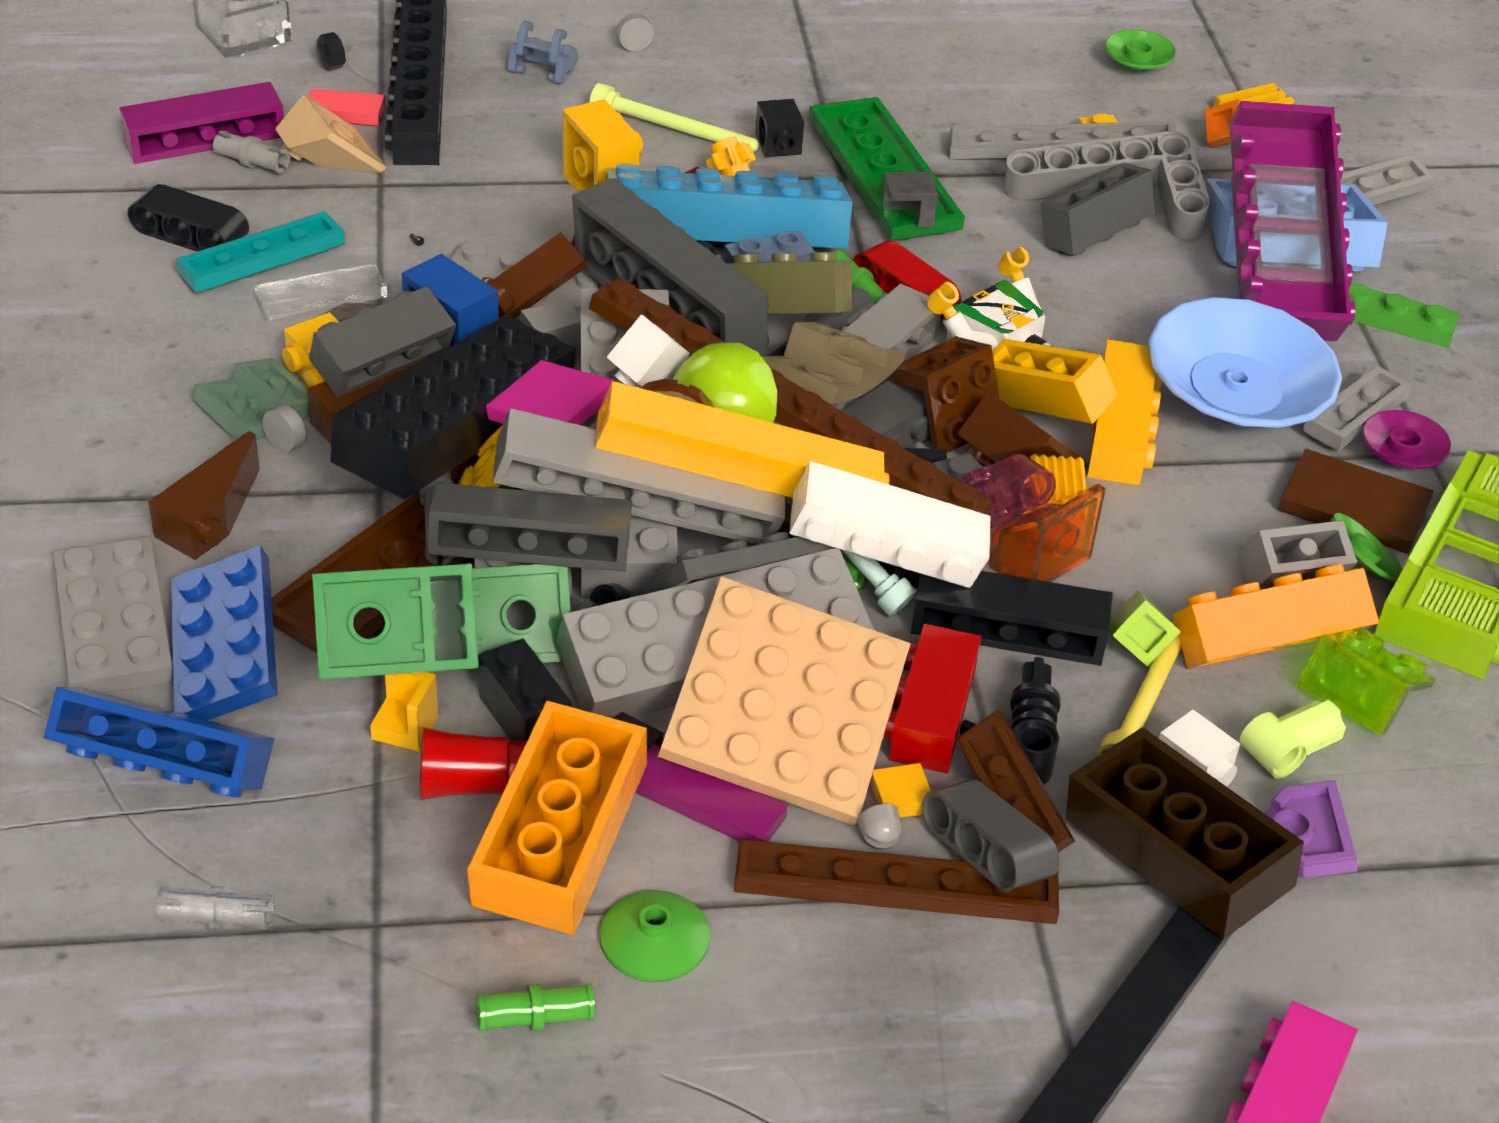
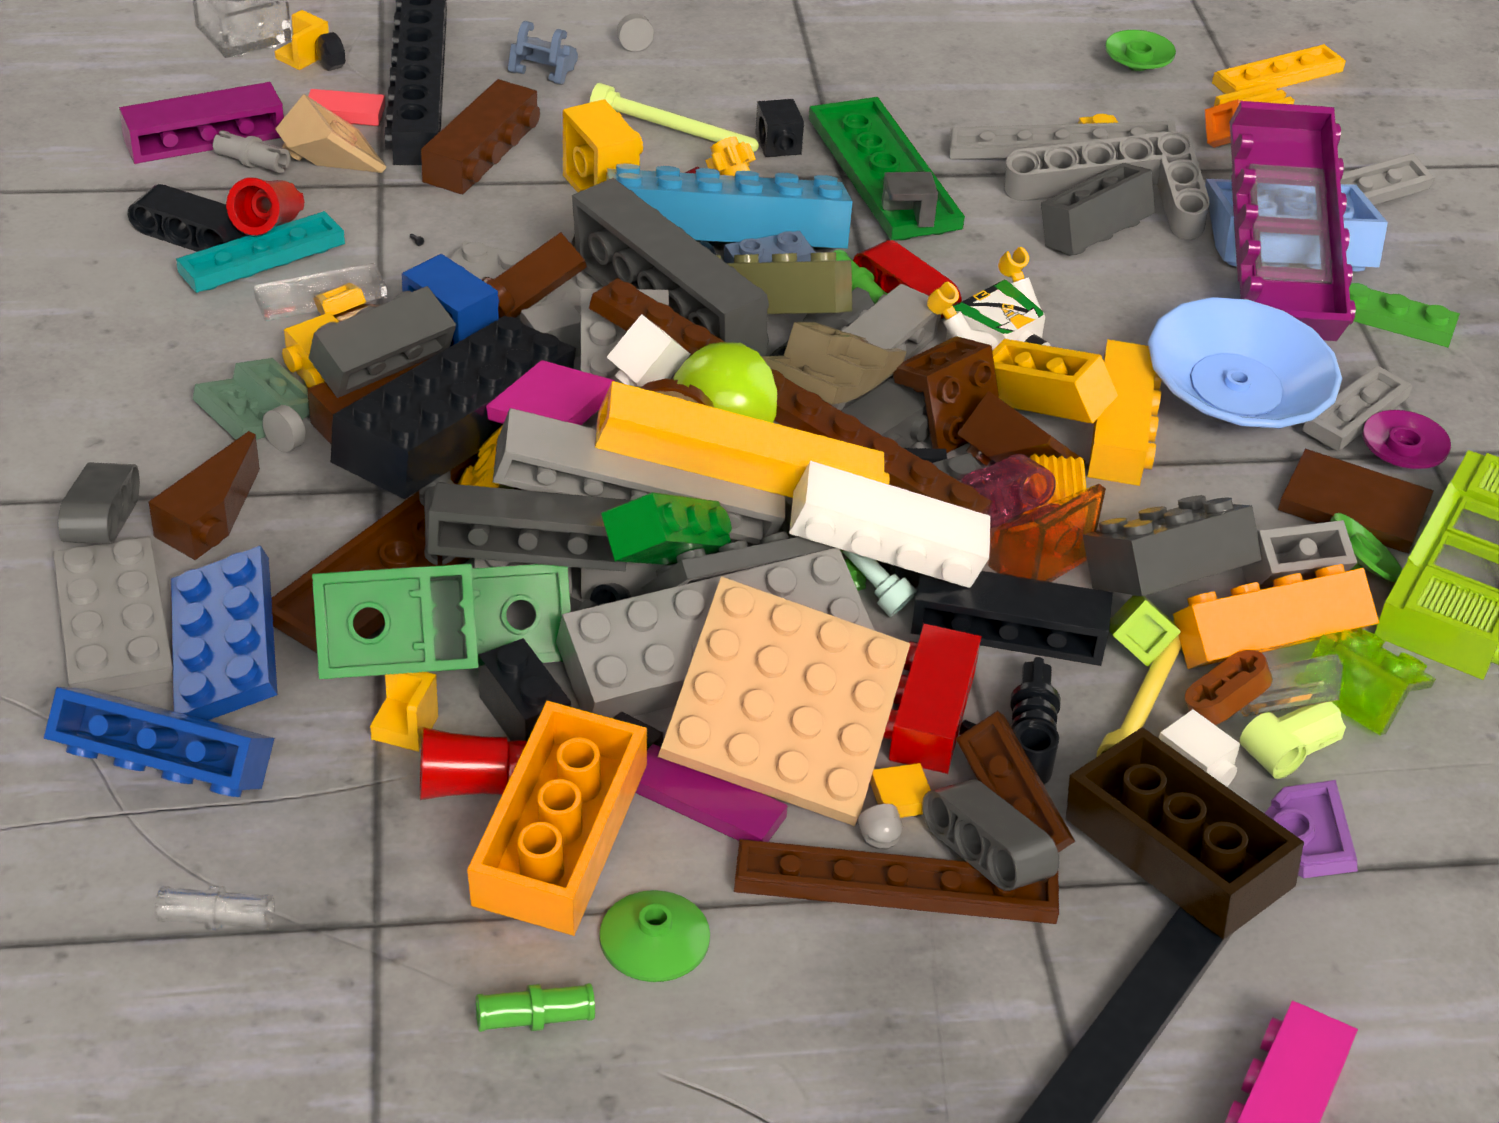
none -> dark grey beam [58,462,140,544]
none -> red plant [226,177,305,235]
none -> yellow panel [274,10,329,70]
none -> yellow tile [313,283,366,315]
none -> reddish brown brick [421,79,540,195]
none -> green brick [601,492,732,565]
none -> dark grey brick [1083,495,1262,596]
none -> dark orange beam [1185,650,1273,725]
none -> yellow tile [1212,44,1346,94]
none -> clear tile [1240,654,1343,717]

